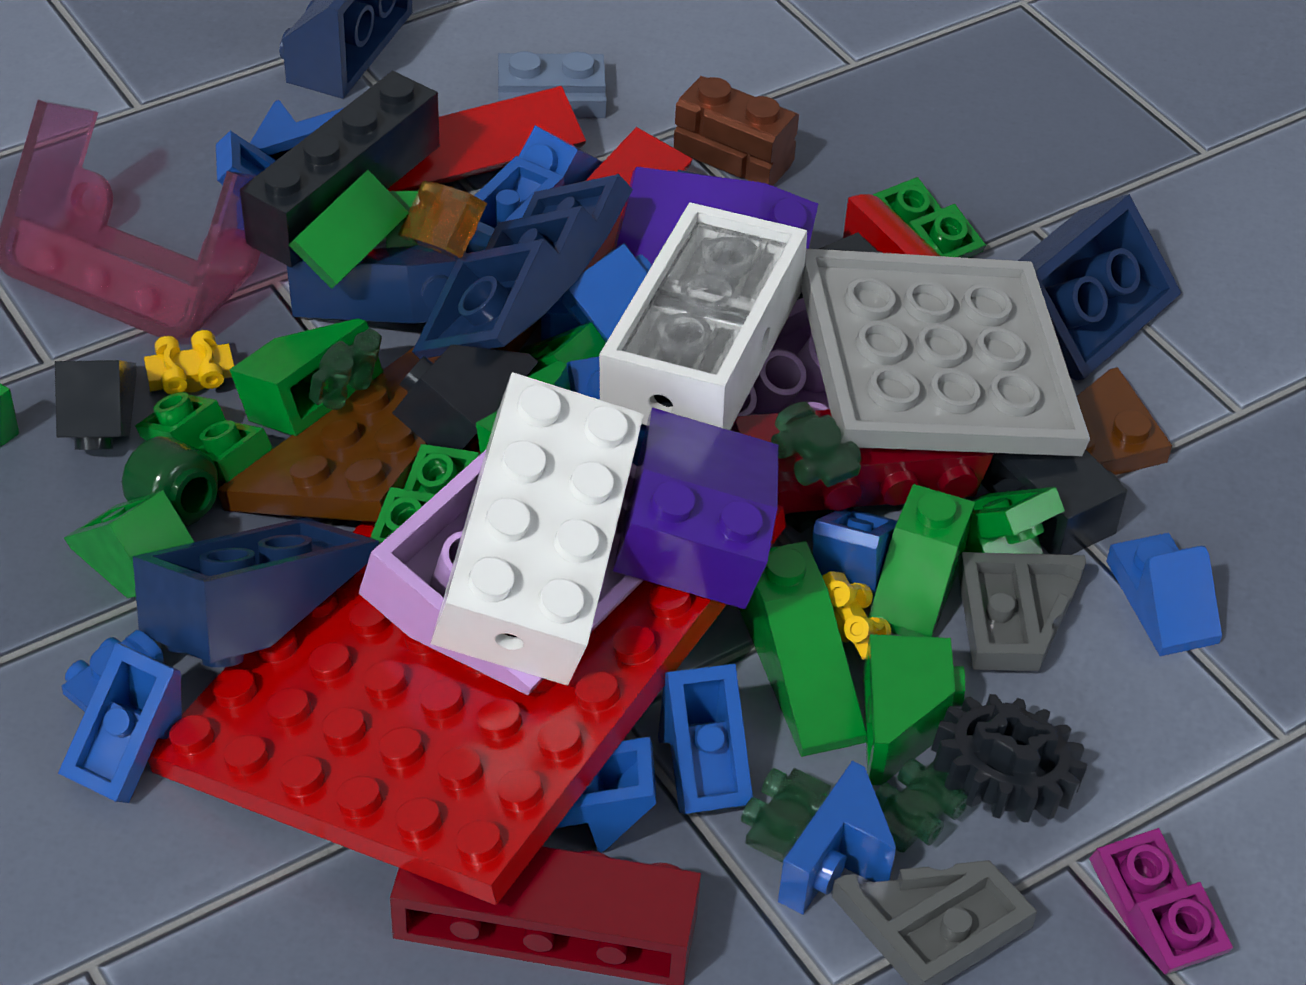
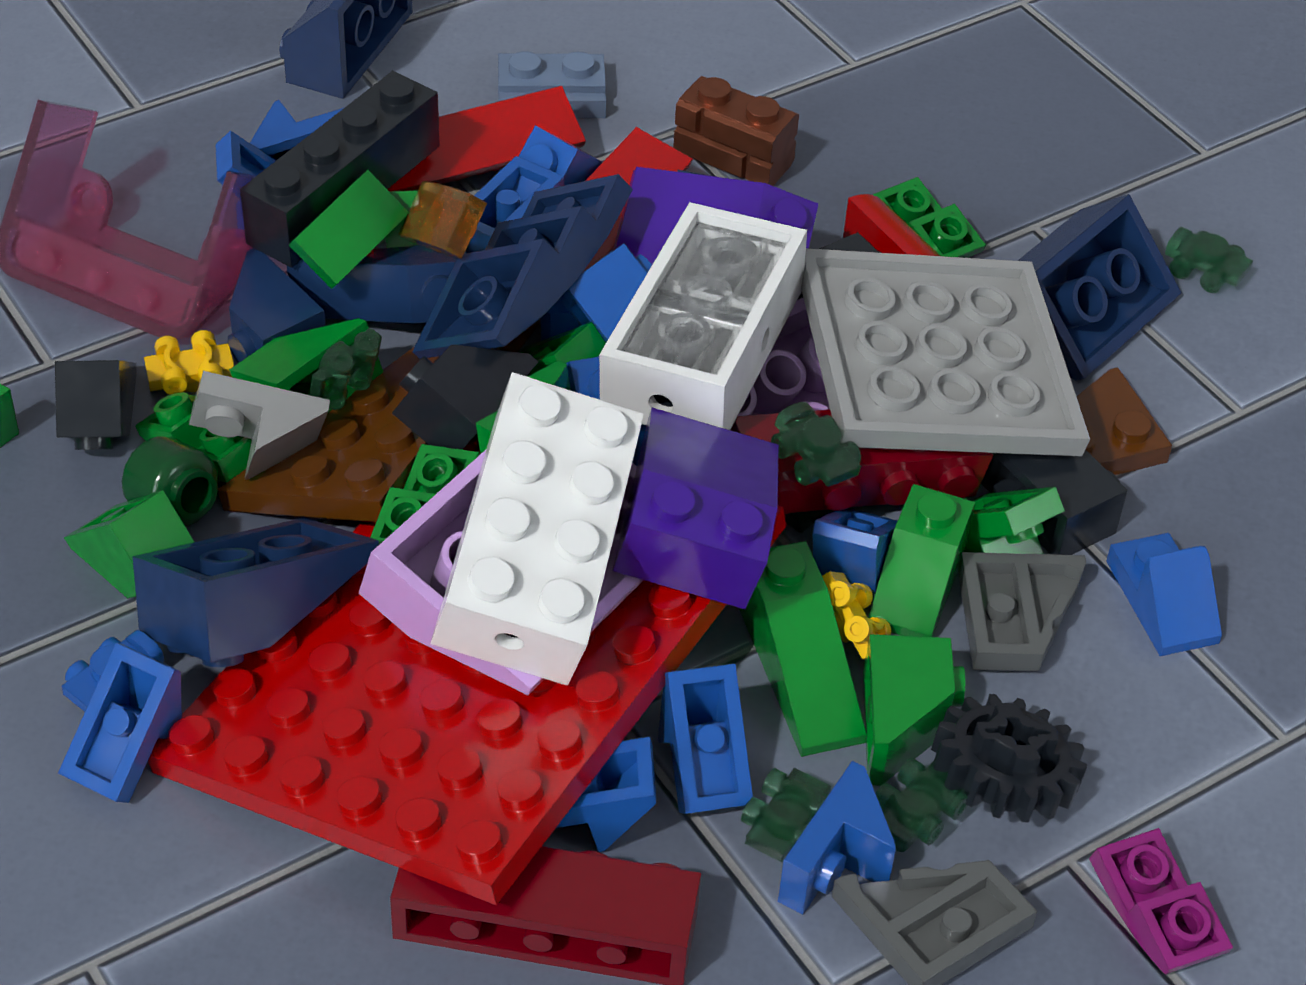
none -> light grey slope [189,371,330,480]
none -> dark blue slope [228,248,325,363]
none -> clear green piece [1165,226,1253,293]

